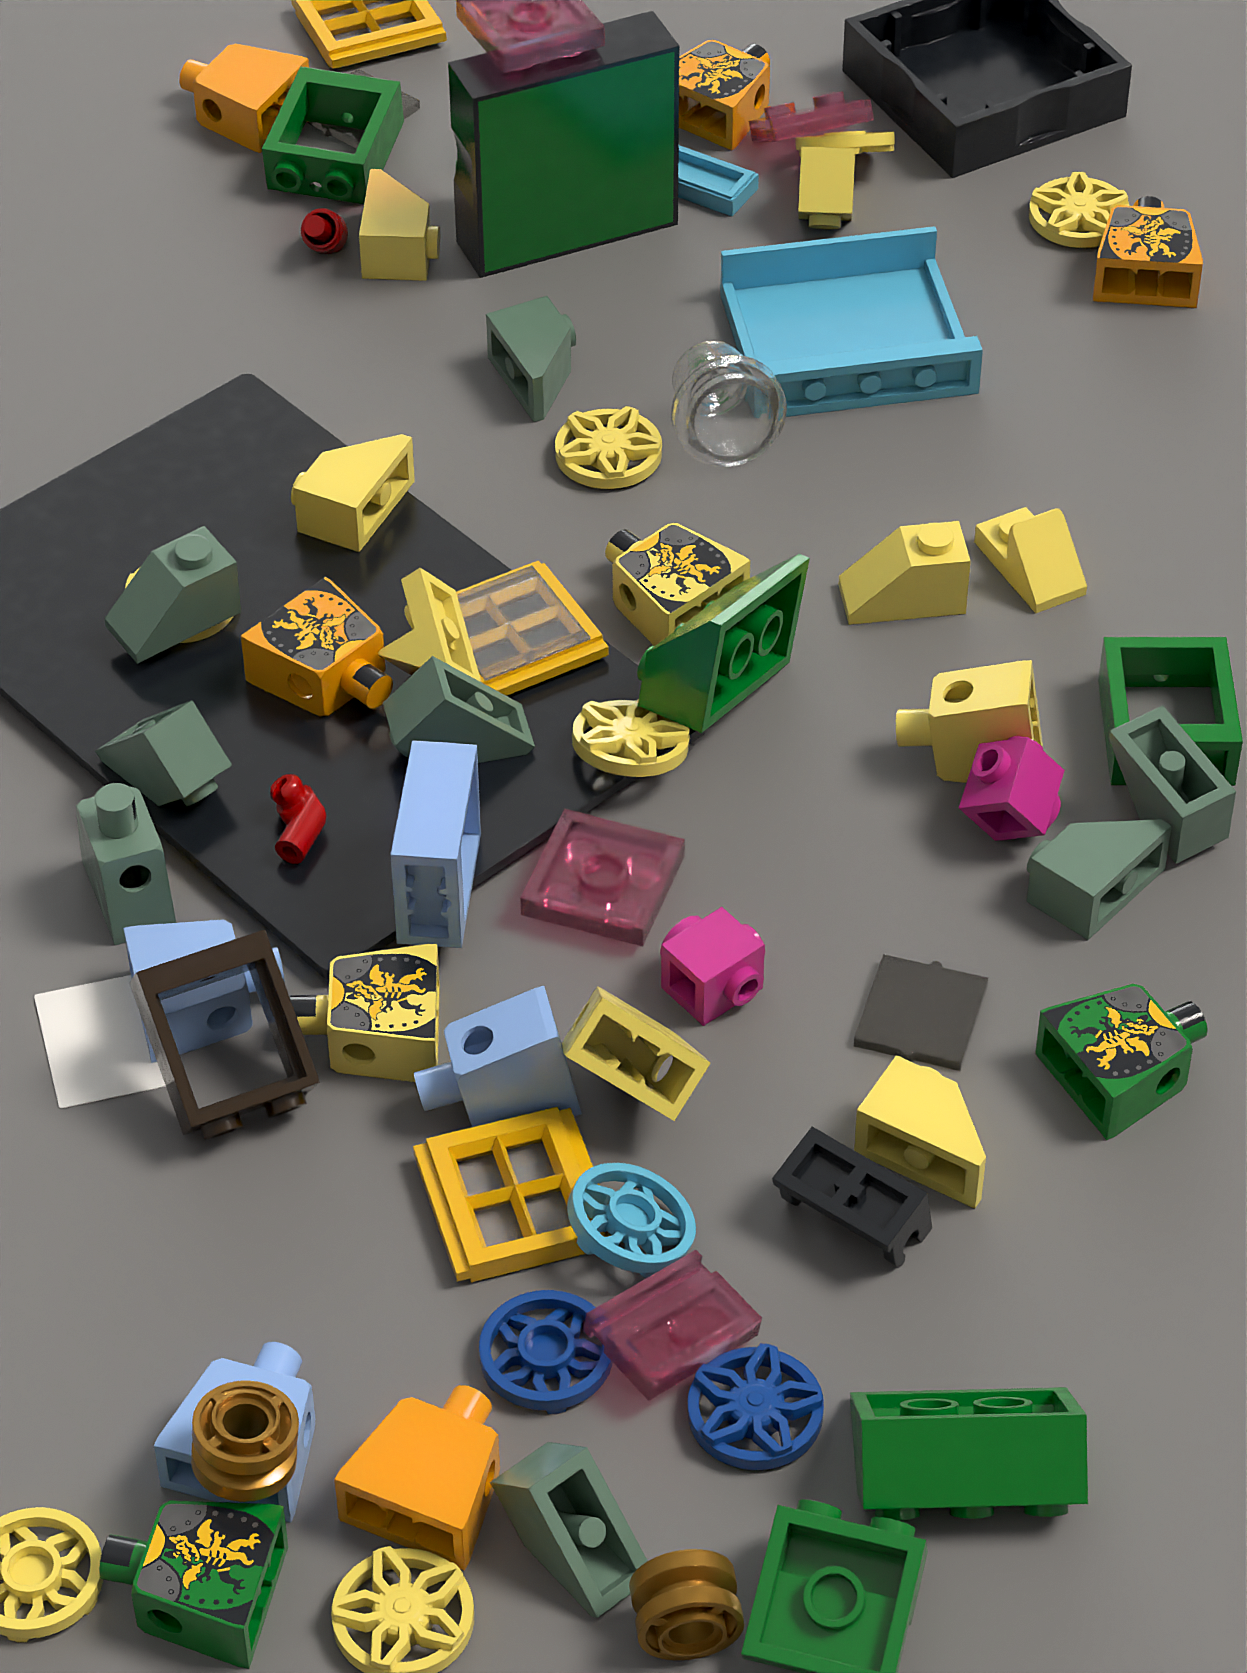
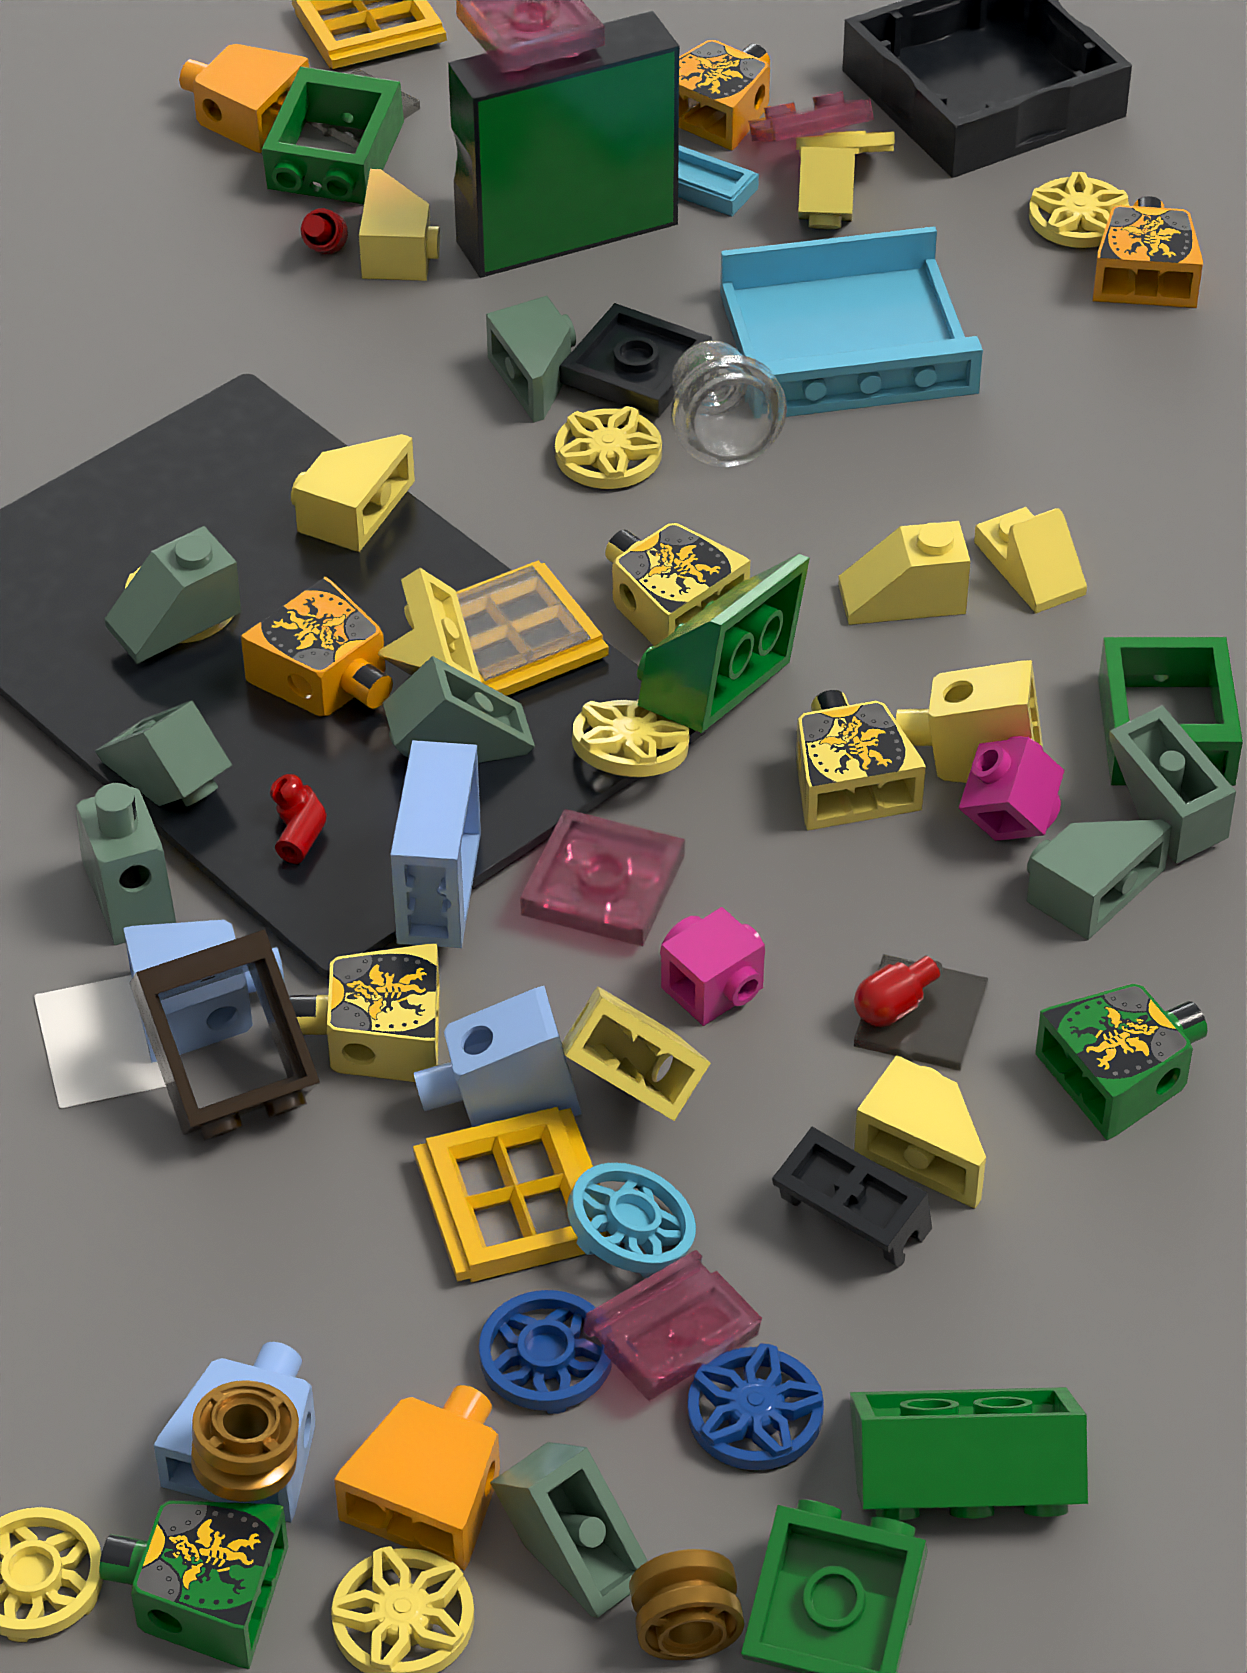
none -> black plate [560,303,712,418]
none -> torso [796,690,926,831]
none -> red cylinder [854,956,940,1027]

